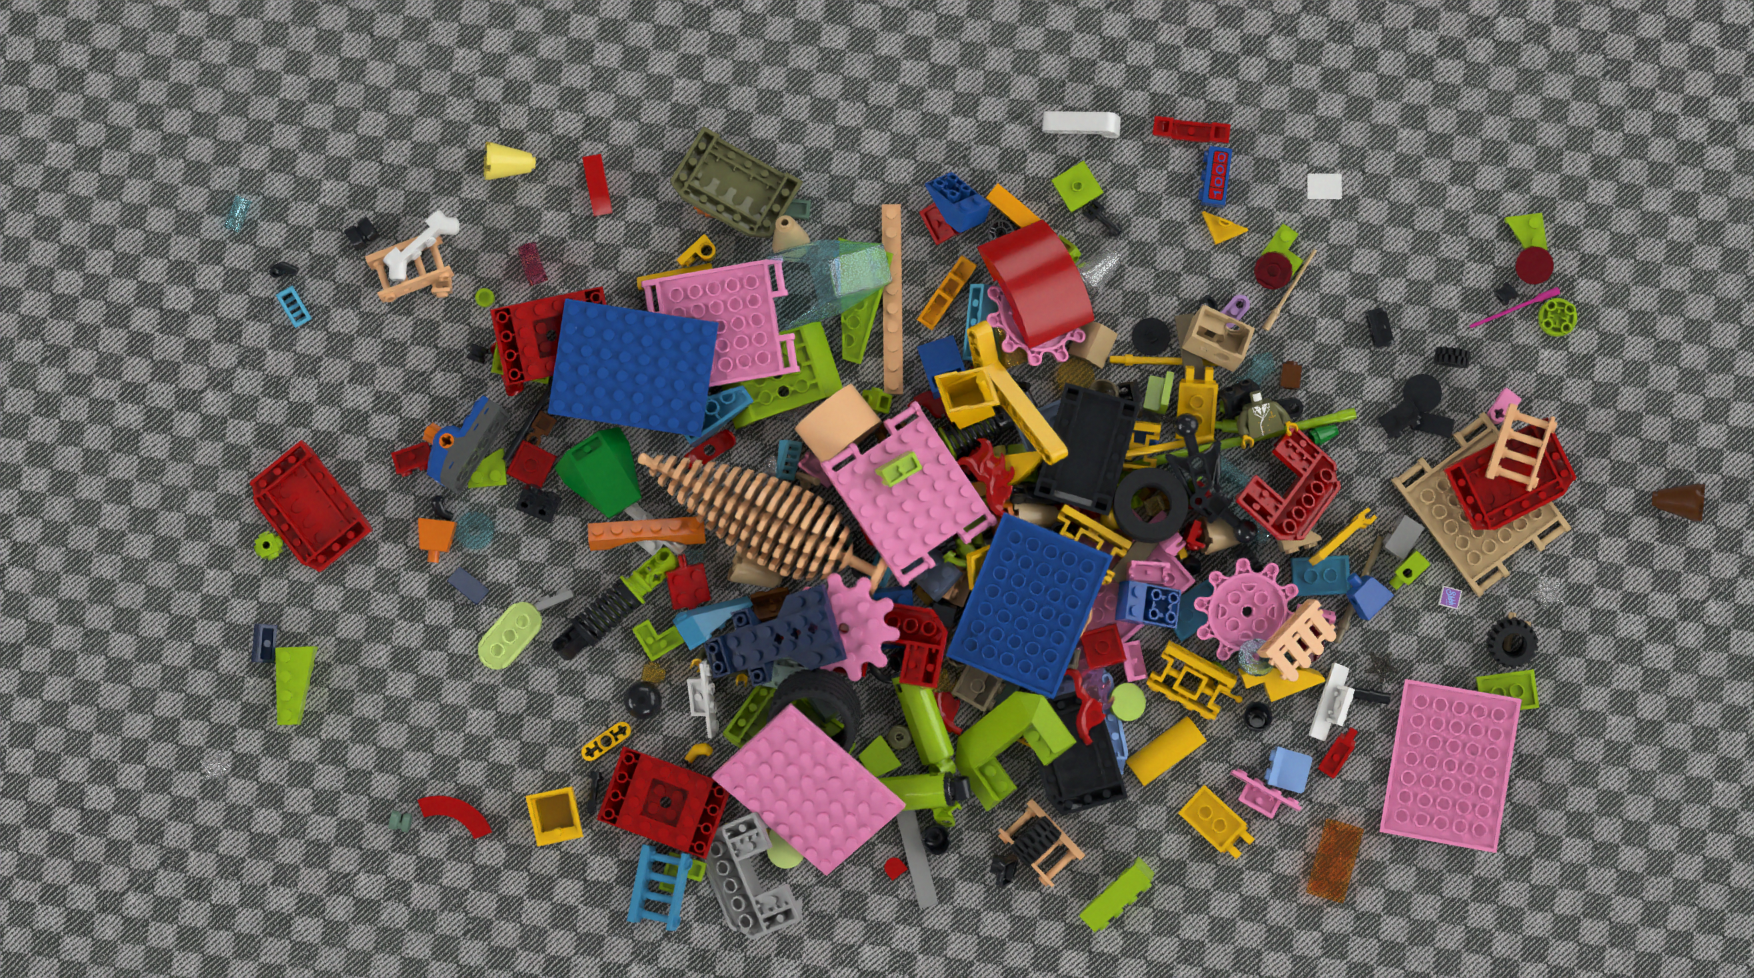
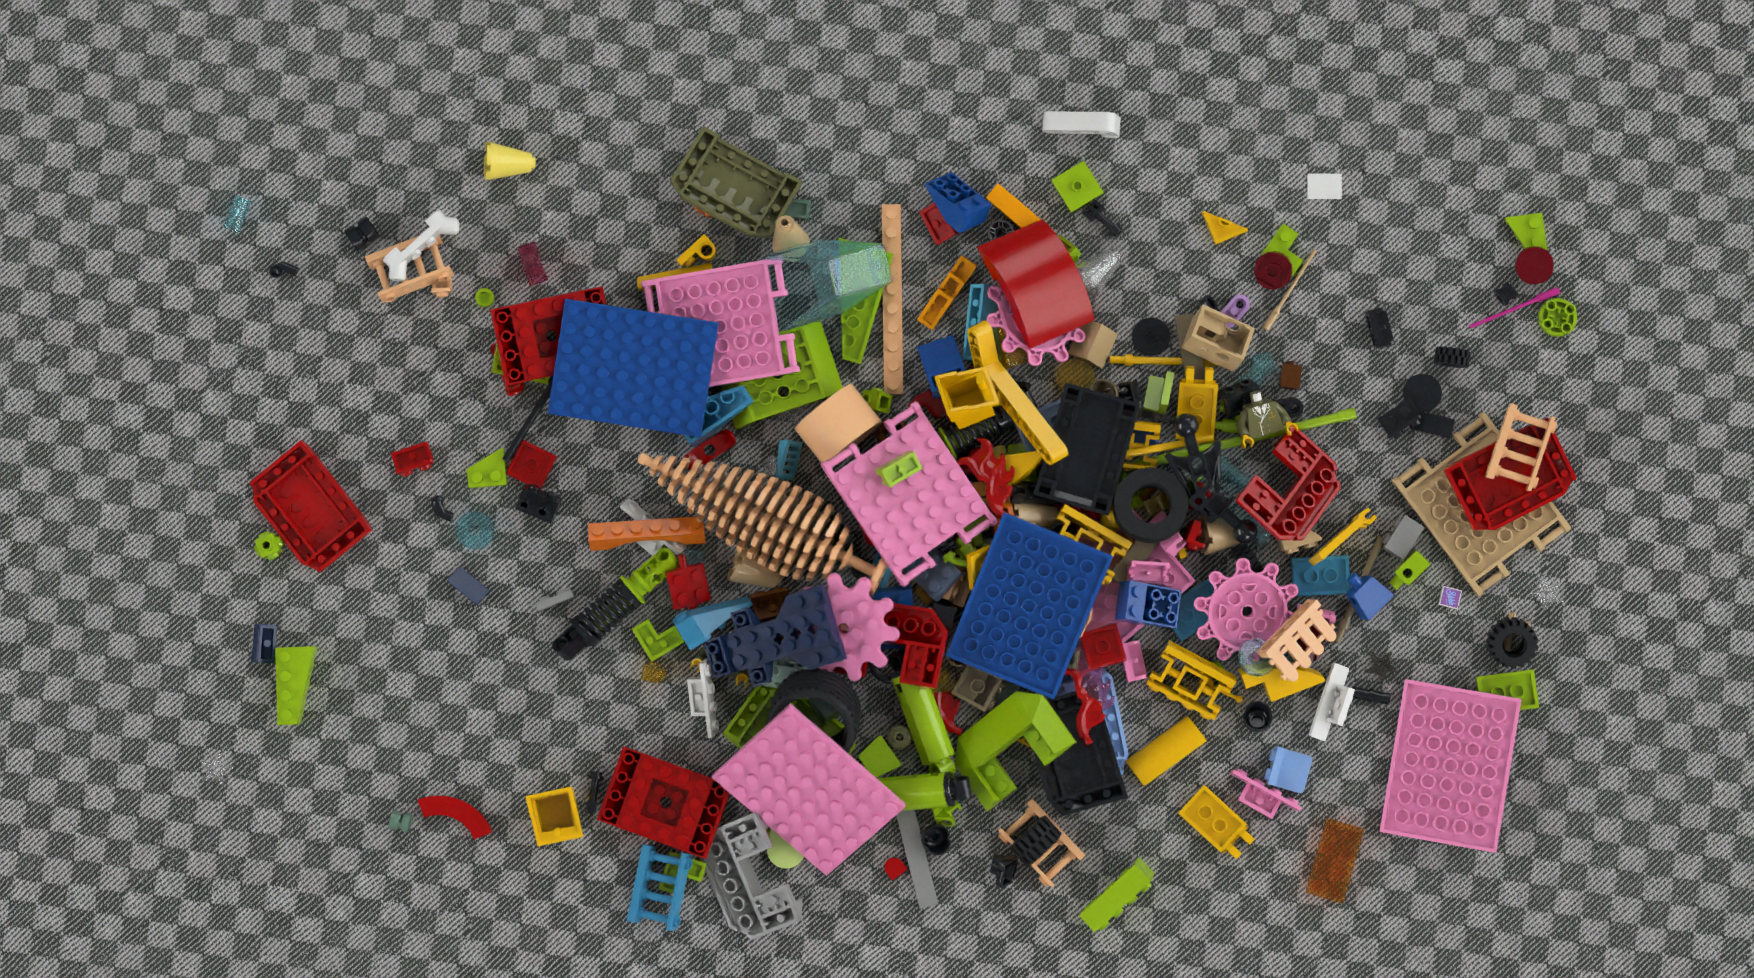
medium azure slope [276,285,312,328] -> none
orange torso [418,518,457,563] -> none
dark grey piece [422,395,511,495] -> none
black wheel [466,343,489,364] -> none
yellowish green tile [478,602,542,670] -> none
reddish brown plate [527,410,558,446] -> none
green wedge [555,427,642,519] -> none
yellow beam [581,722,631,761] -> none
red slope [582,154,613,217] -> none
black cylinder [624,681,662,720] -> none
yellow arm [685,743,713,763] -> none
tan hose [795,472,820,496] -> none
bright pink hinge [797,451,836,490] -> none
lime tile [1108,683,1146,721] -> none
red slope [1152,116,1231,144] -> none
black tile [1182,555,1201,575] -> none
brick [1198,146,1232,208] -> none
green cone [1308,424,1339,446] -> none
red hinge [1317,727,1358,779] -> none
bright pink piece [1487,387,1521,424] -> none
reddish brown cone [1652,483,1706,522] -> none

